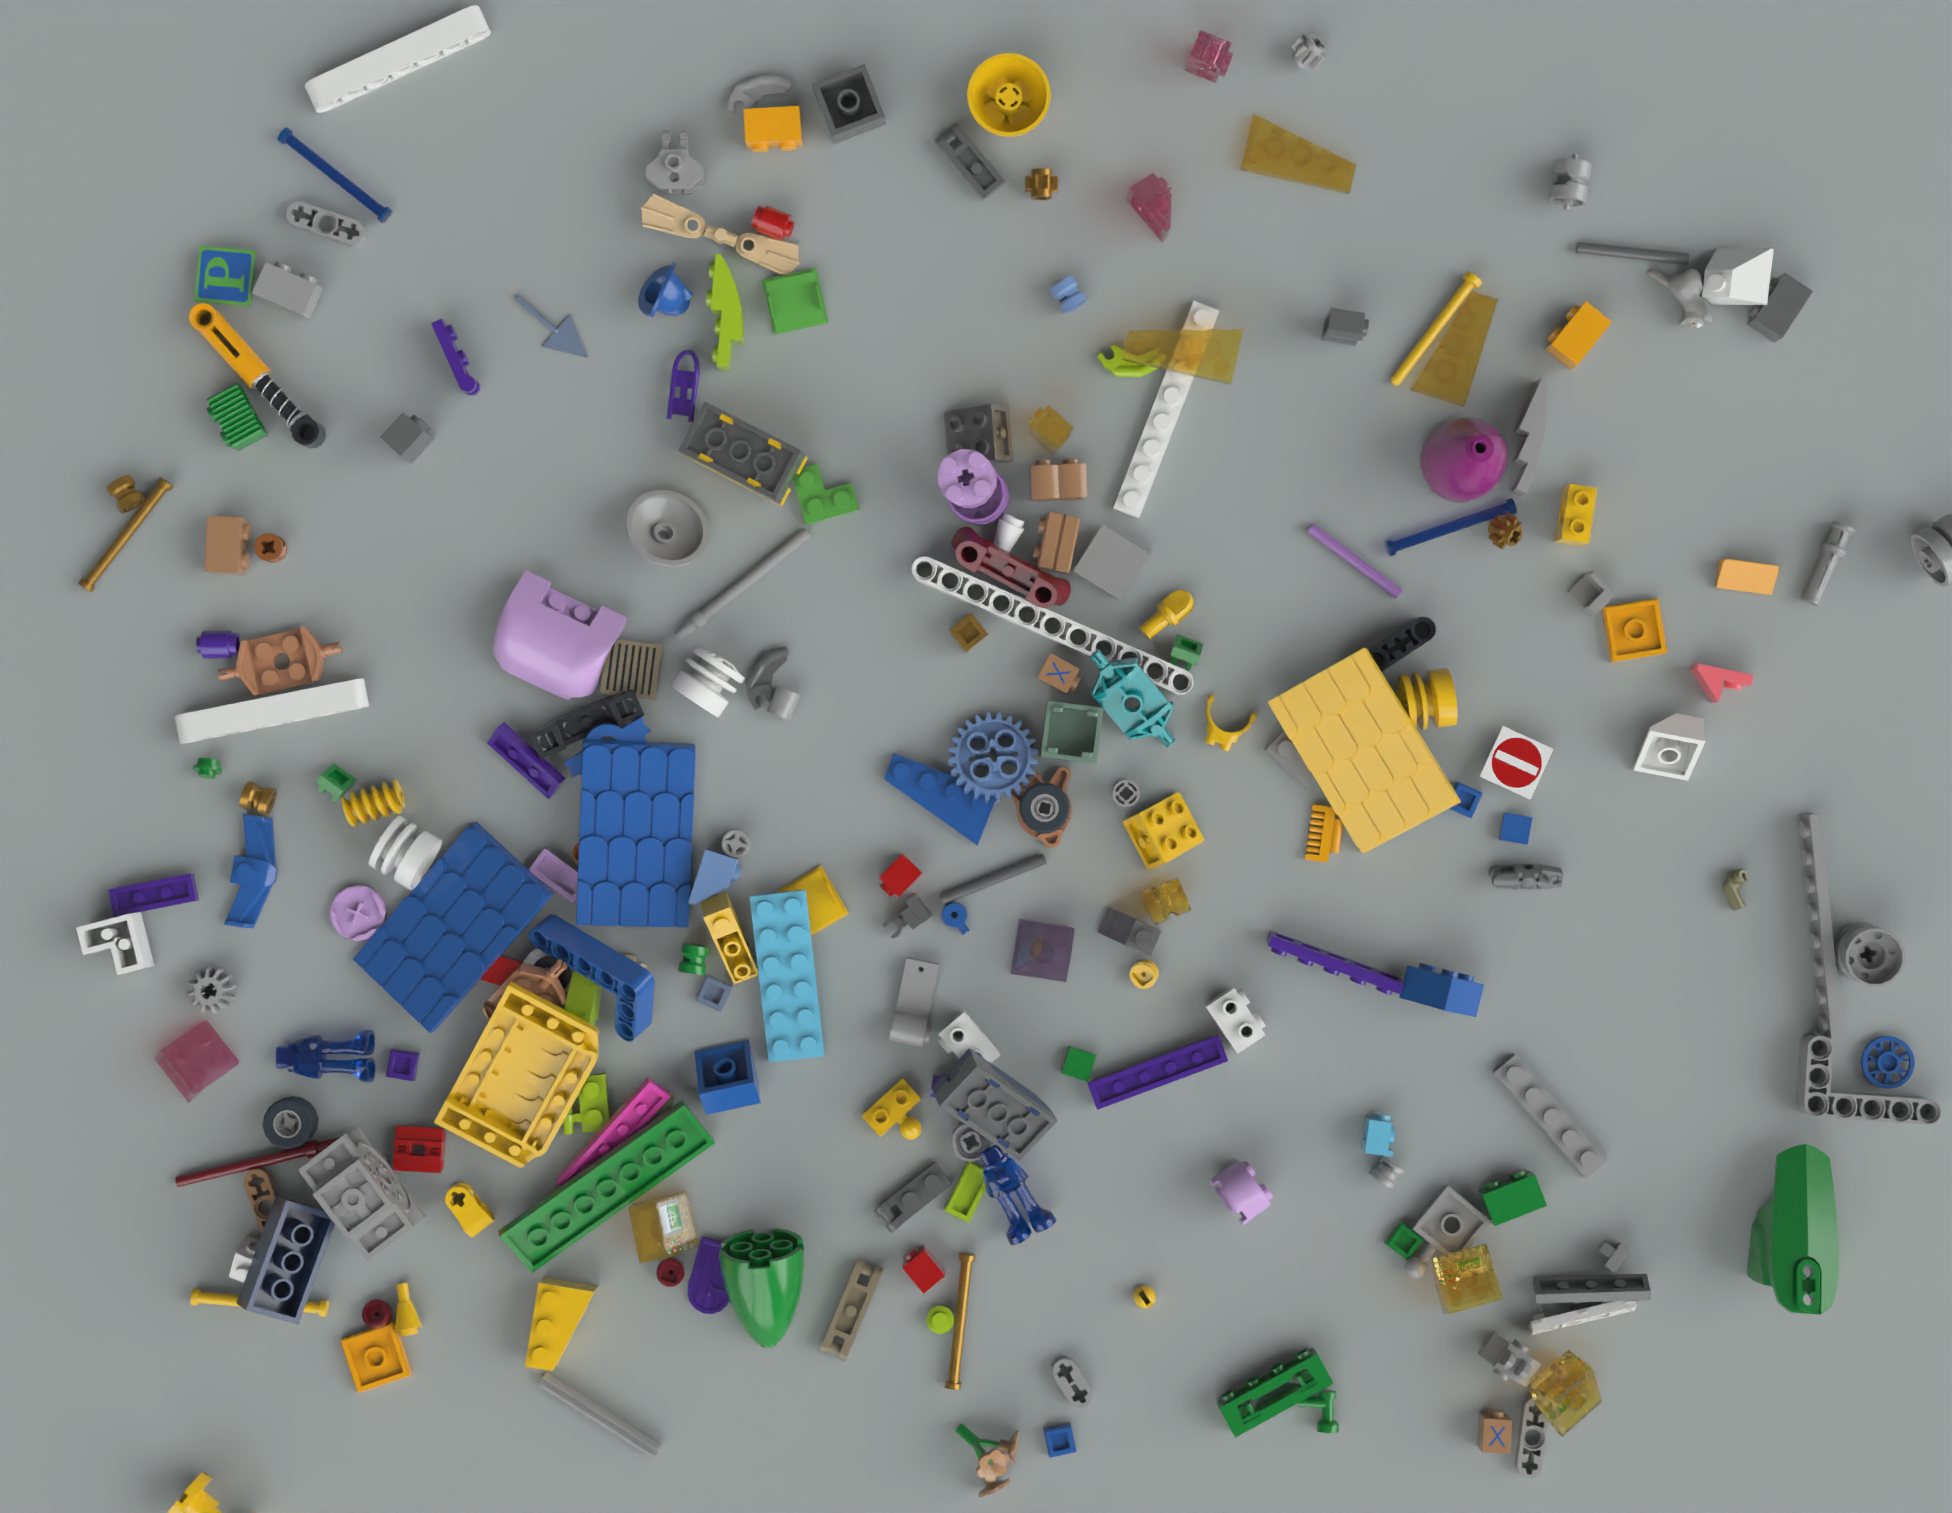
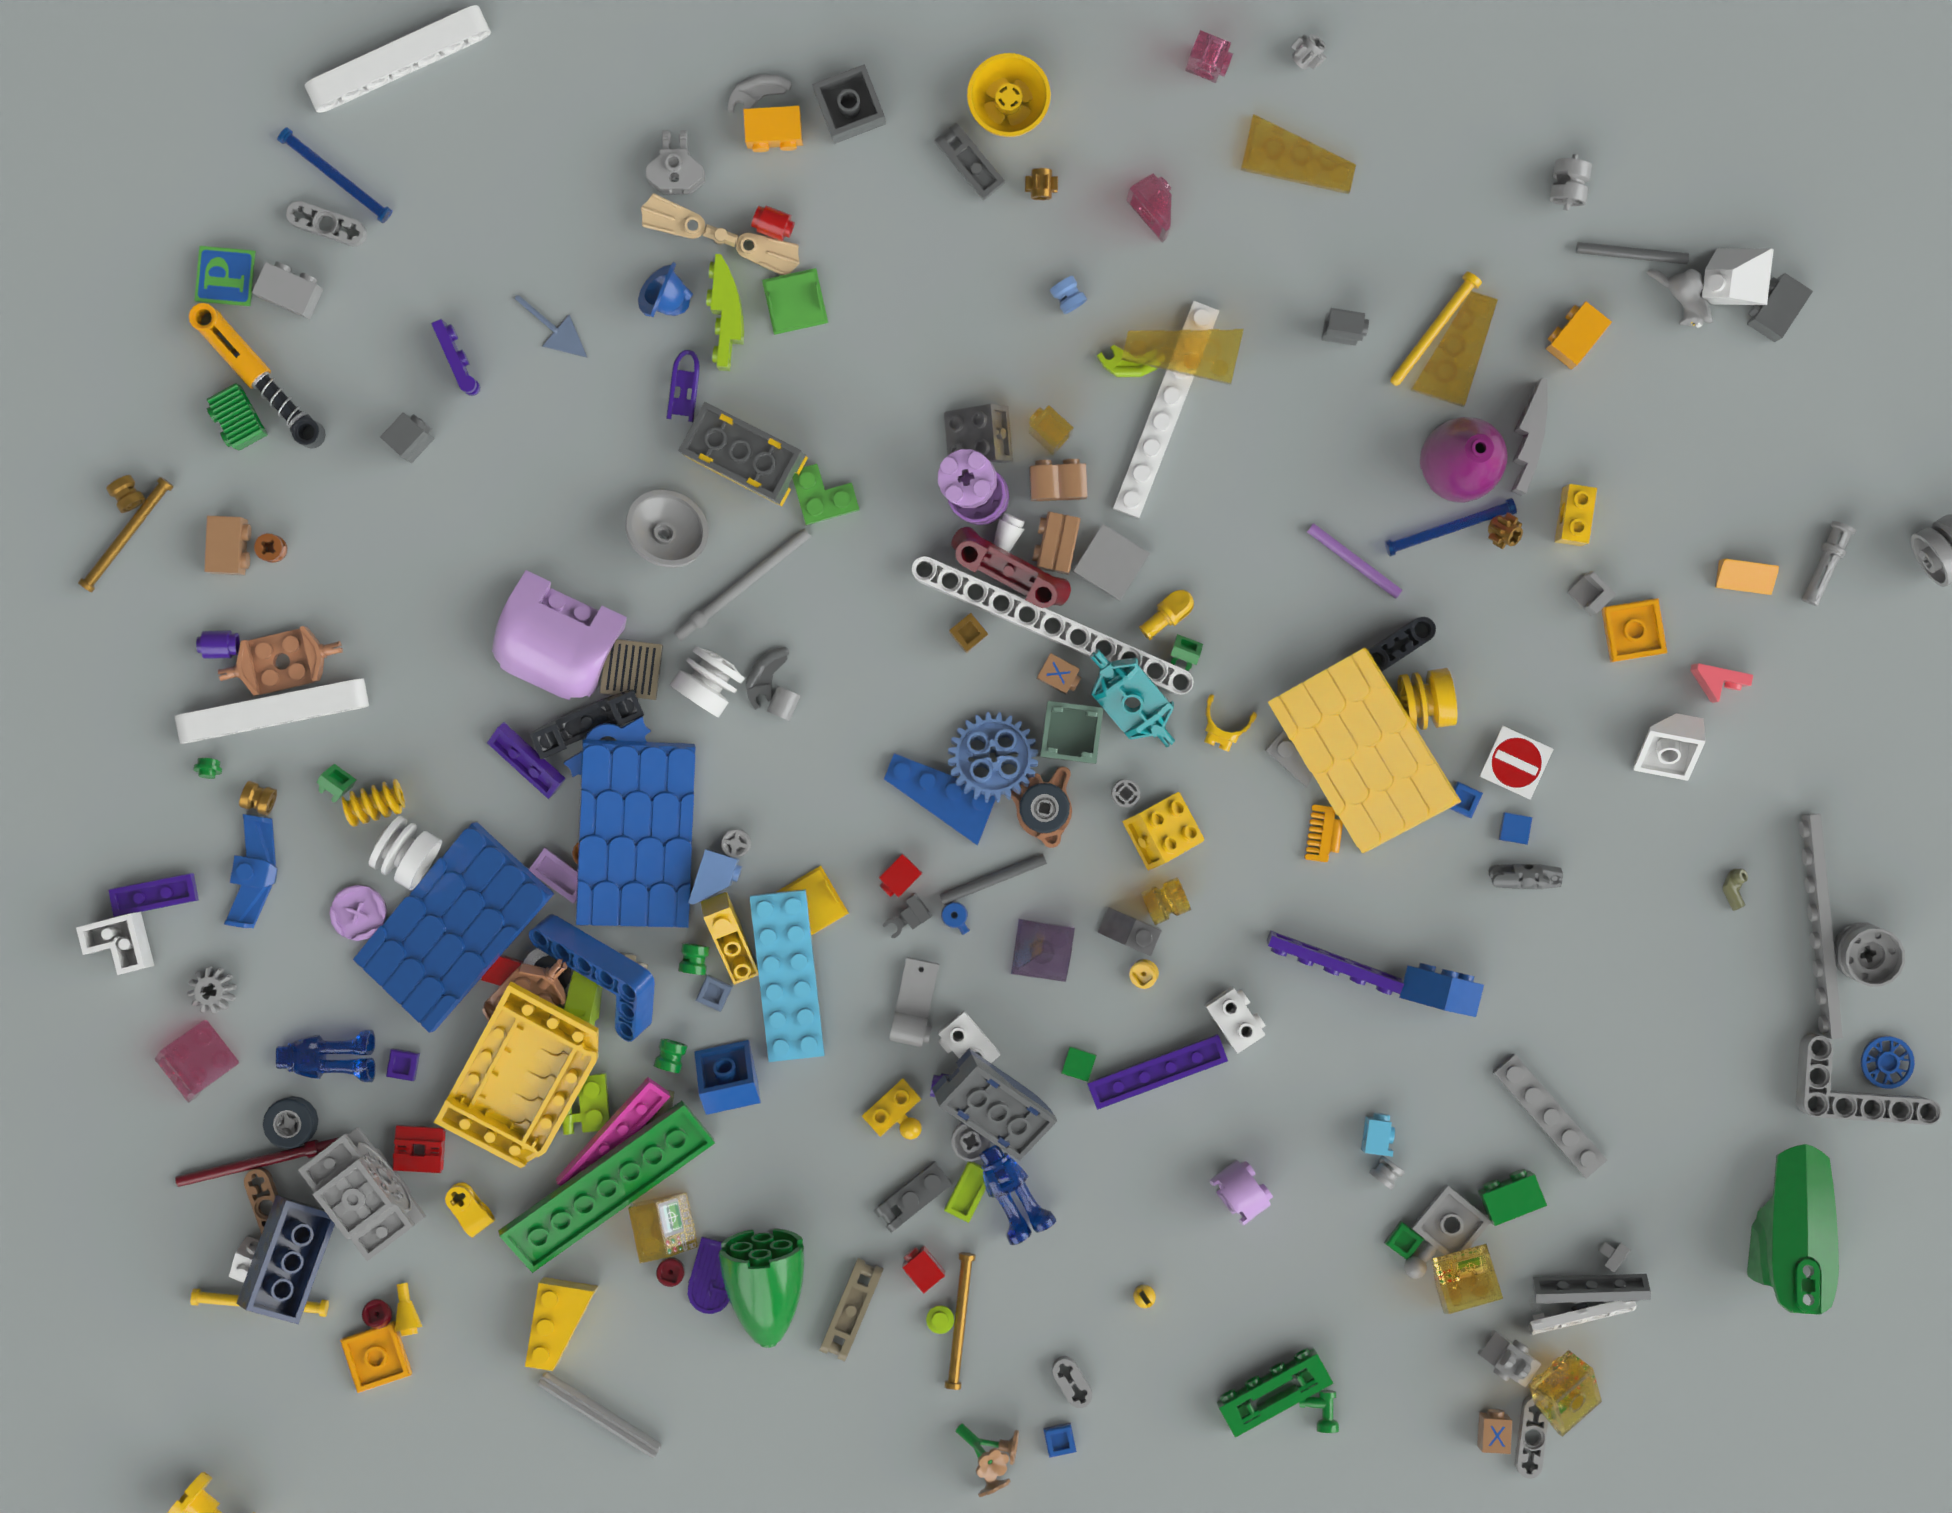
none -> green wheel [653,1038,688,1073]

